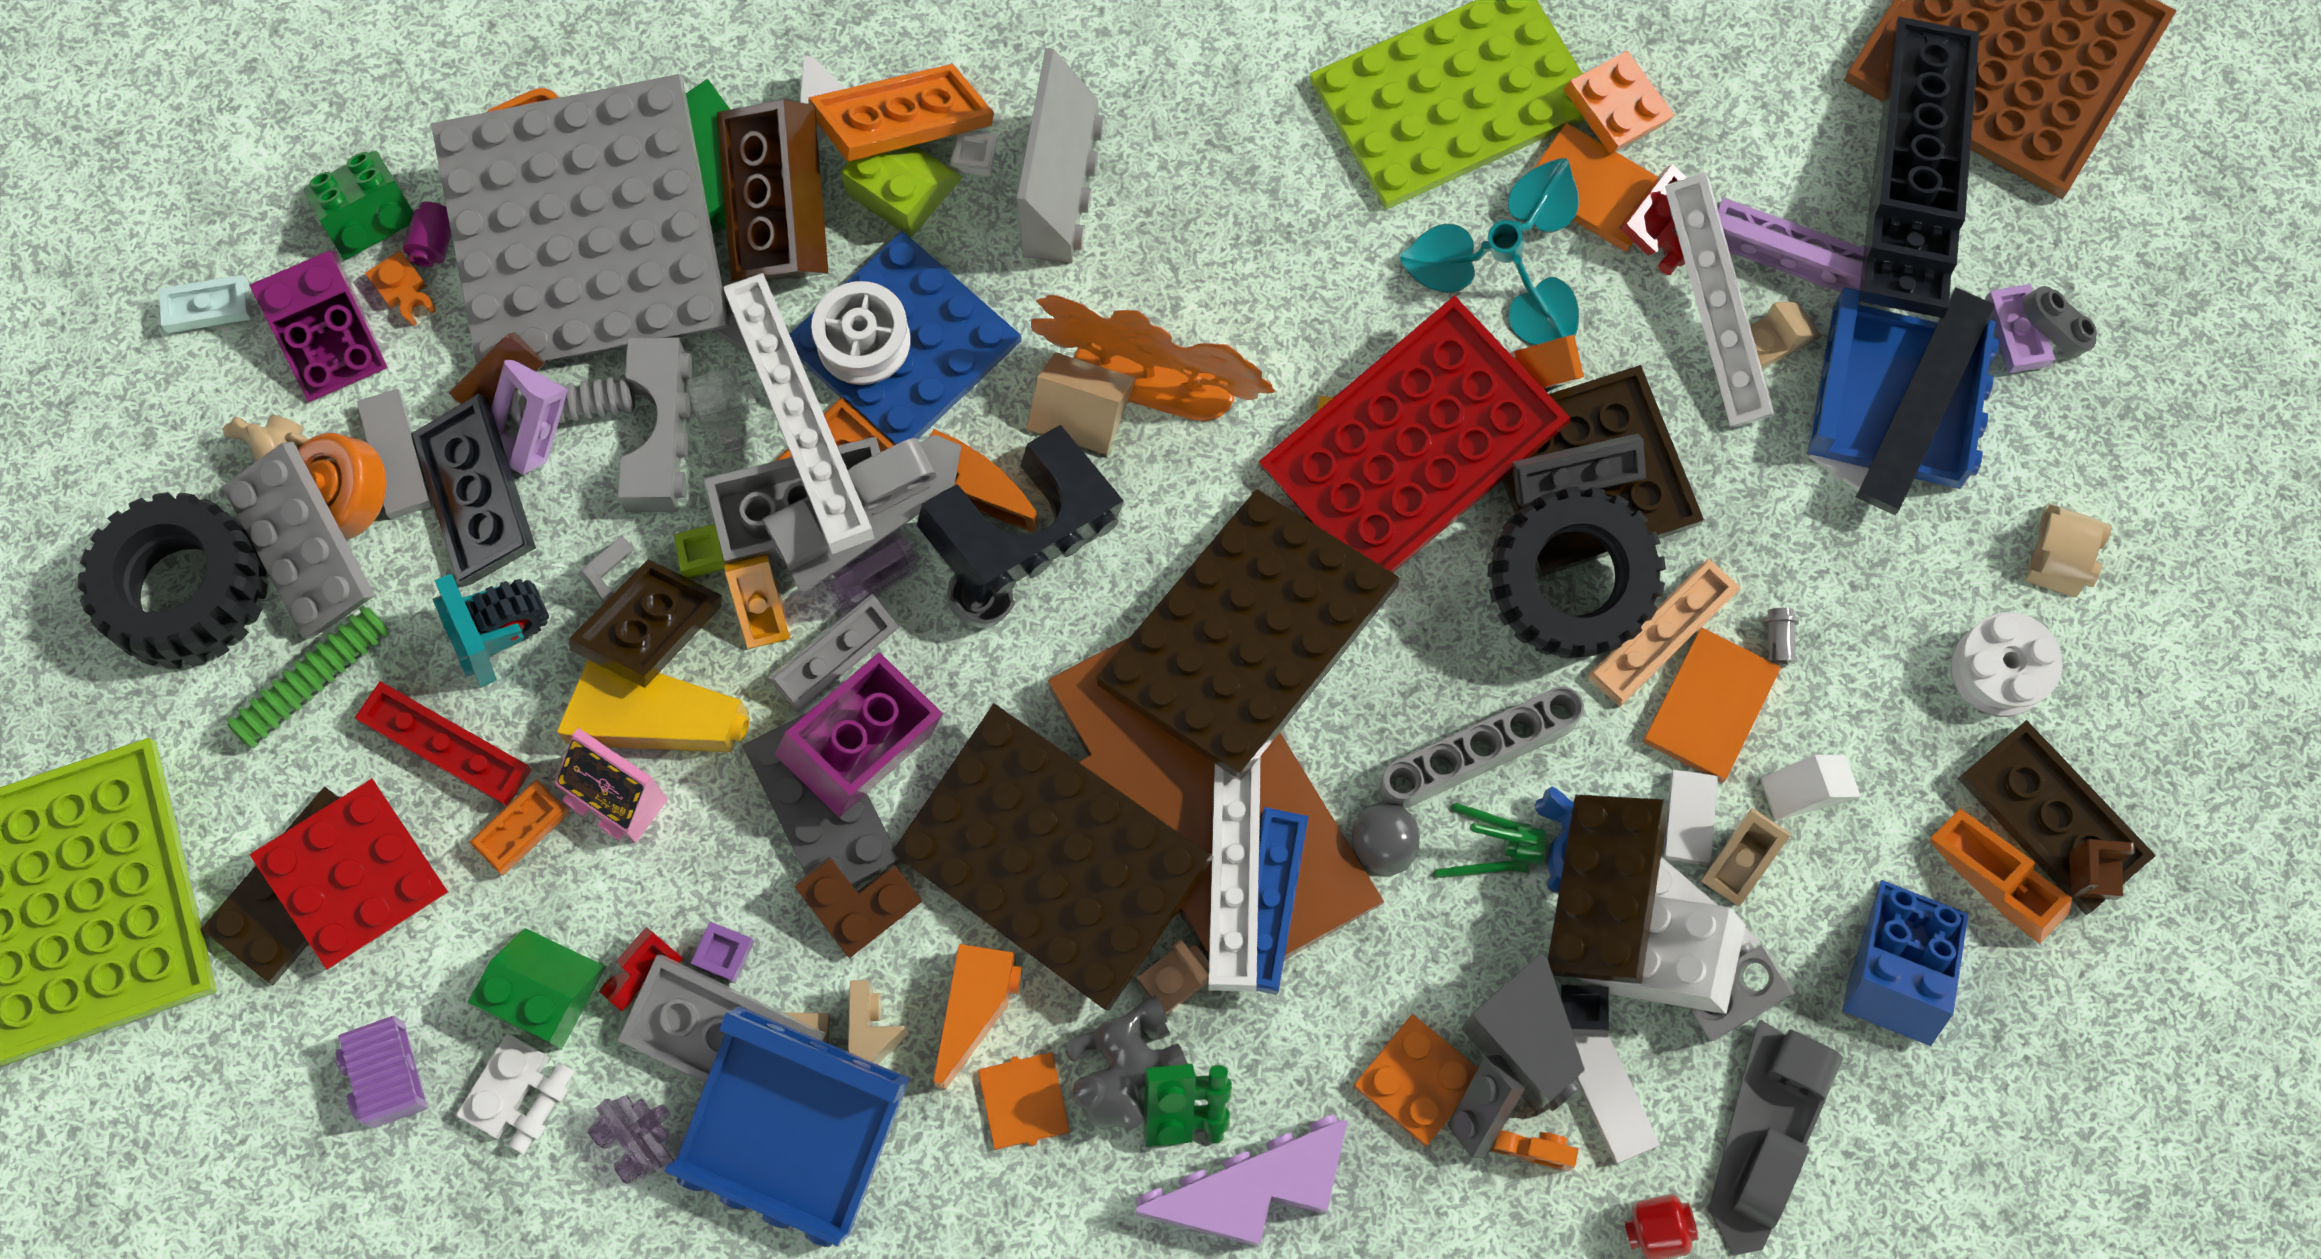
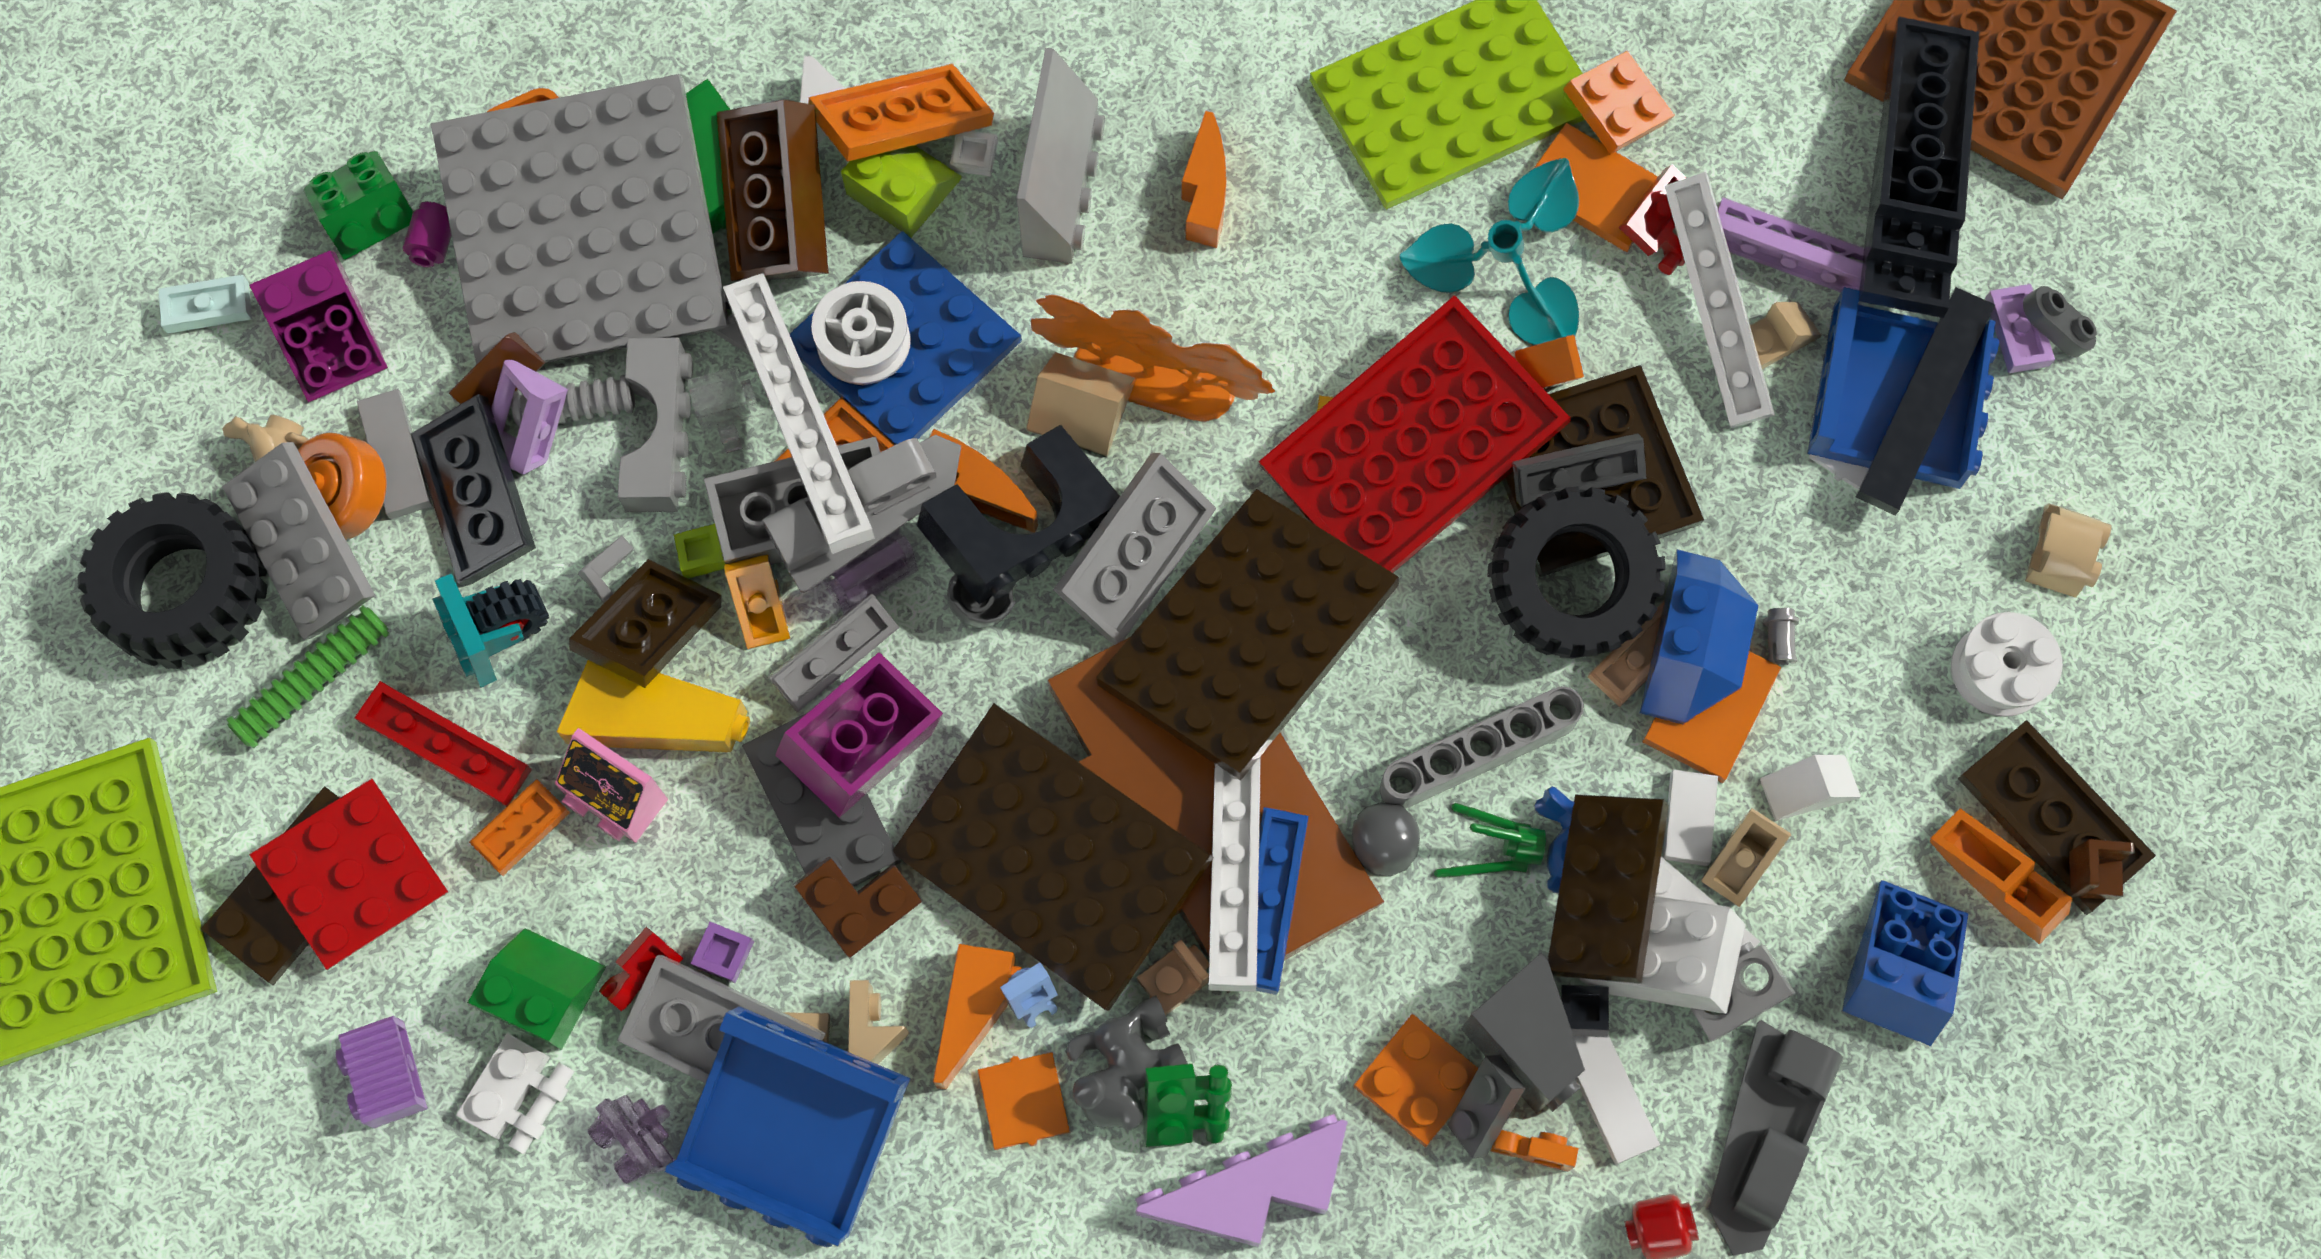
orange plate [365,250,436,326] -> none
none -> light blue plate [1000,962,1058,1028]
none -> light grey plate [1053,453,1217,644]
none -> orange slope [1181,110,1226,248]
none -> blue wedge [1640,549,1759,724]

